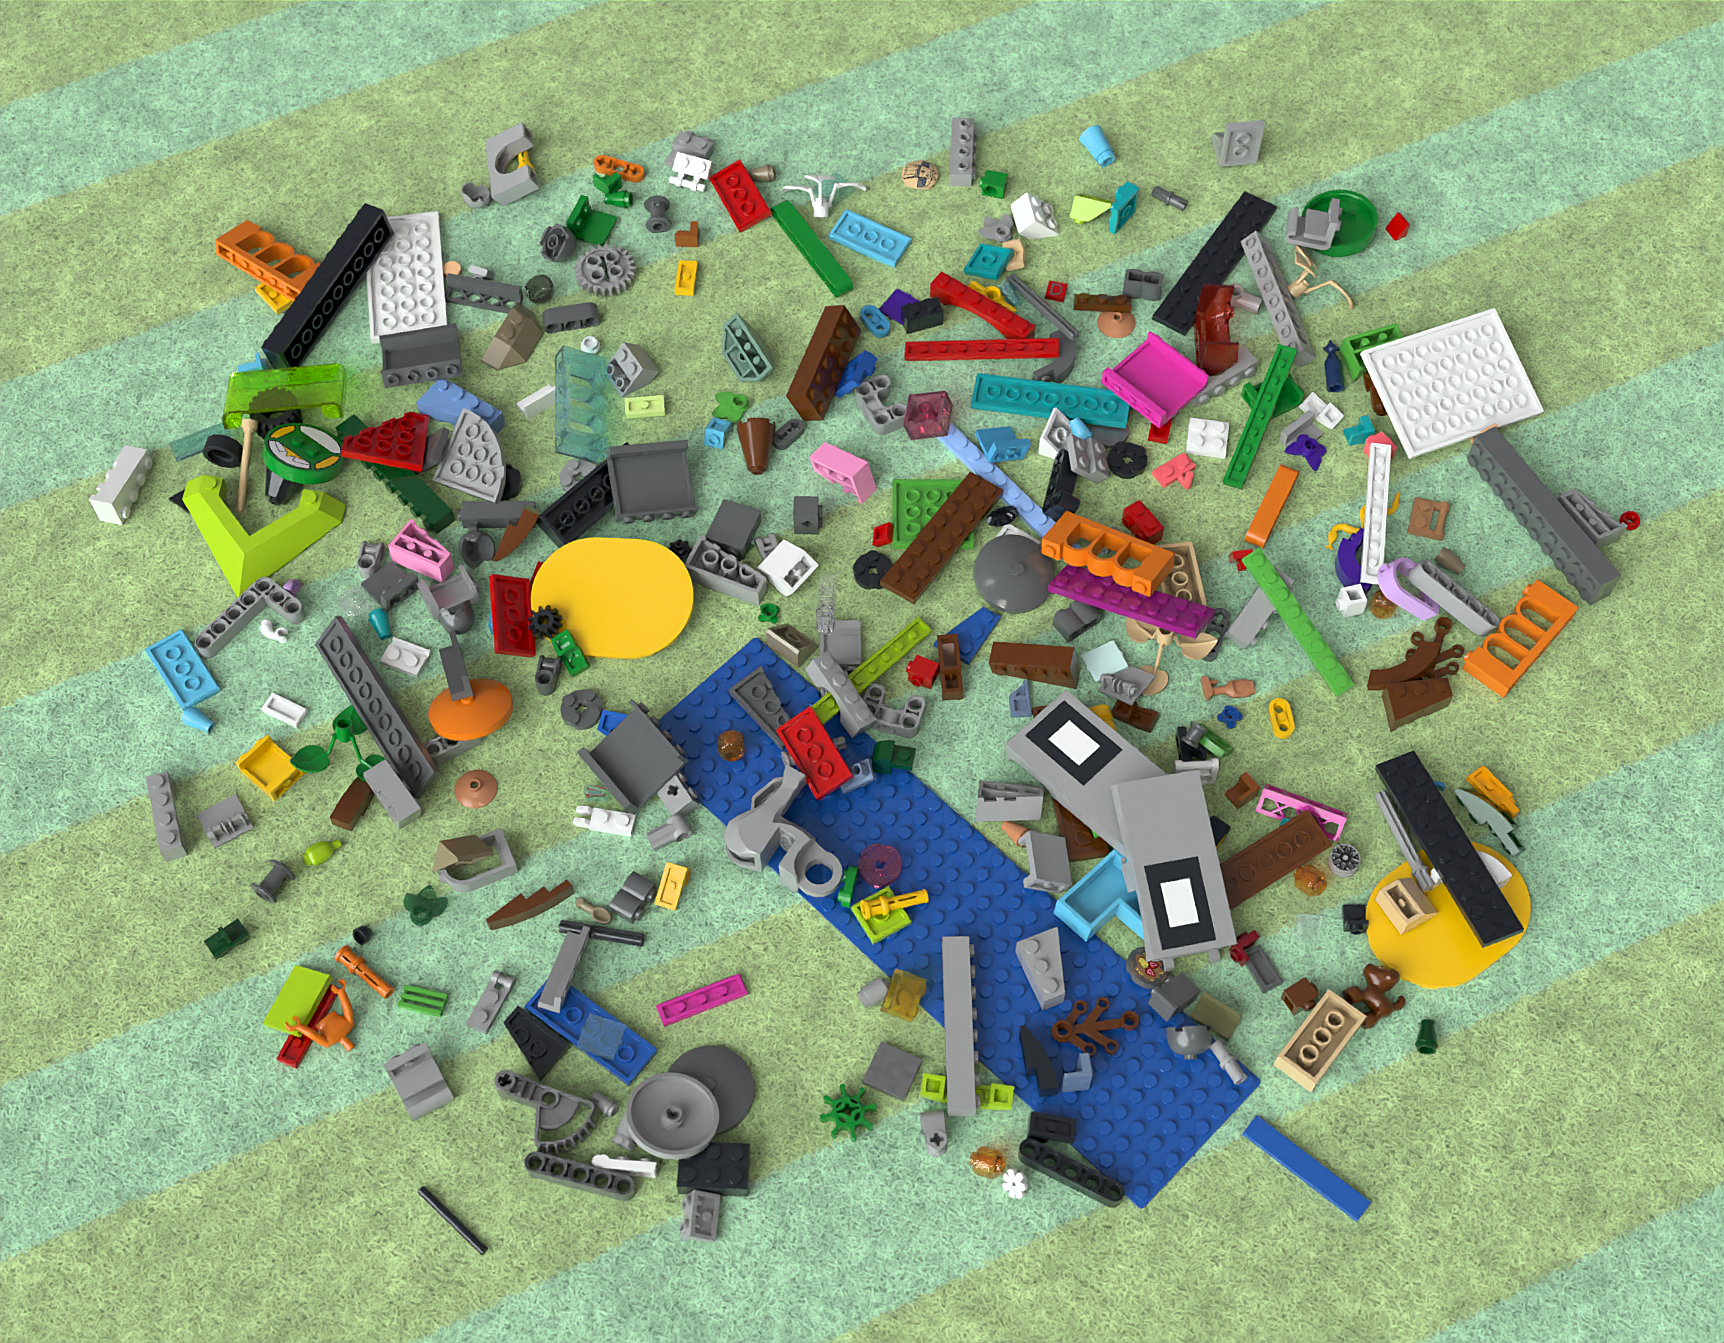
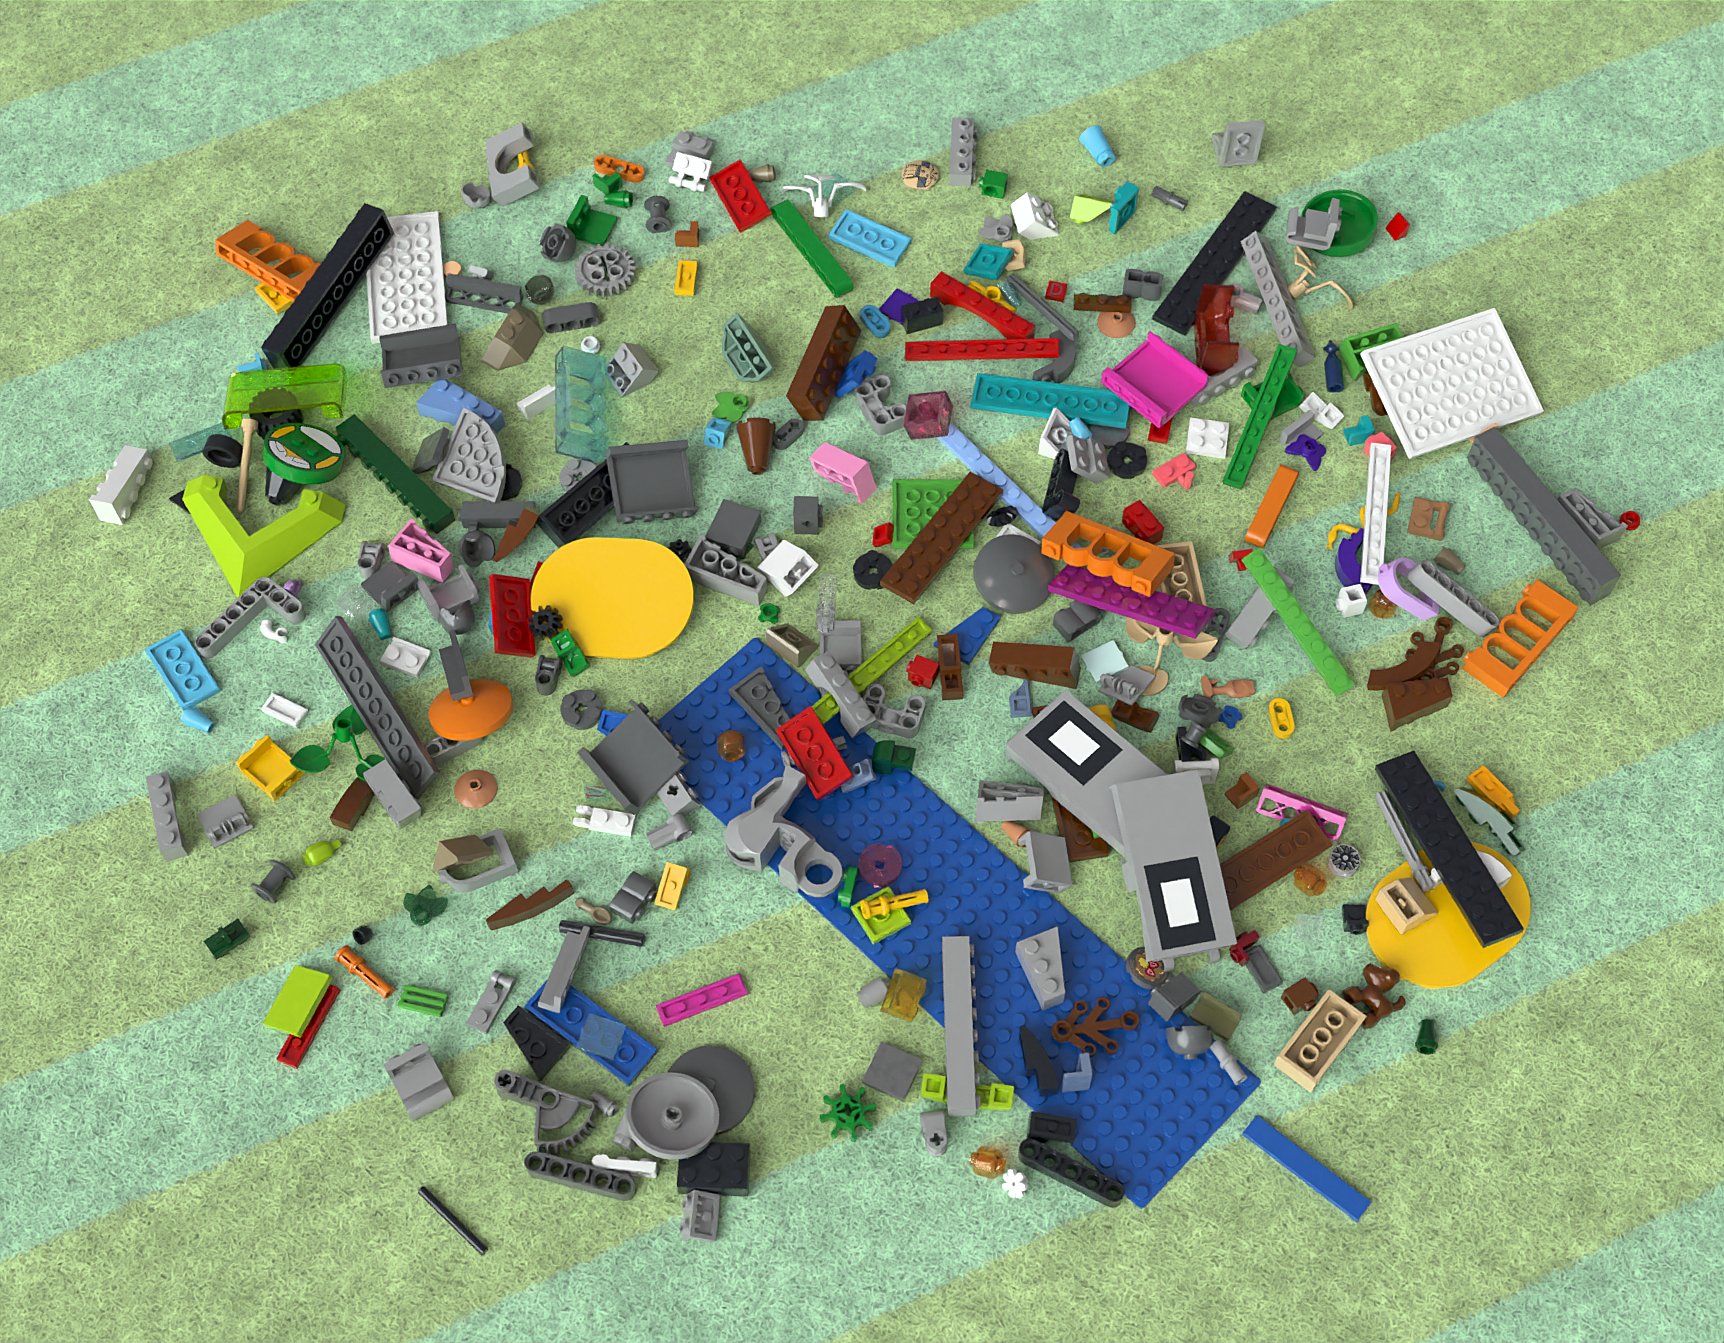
orange piece [285,979,355,1052] -> none
red plate [341,411,429,472] -> none
yellowish green plate [625,395,665,419] -> none
dark azure bracket [975,426,1031,463] -> none
medium azure piece [1054,849,1144,942] -> none
none -> dark grey plate [1178,694,1221,728]

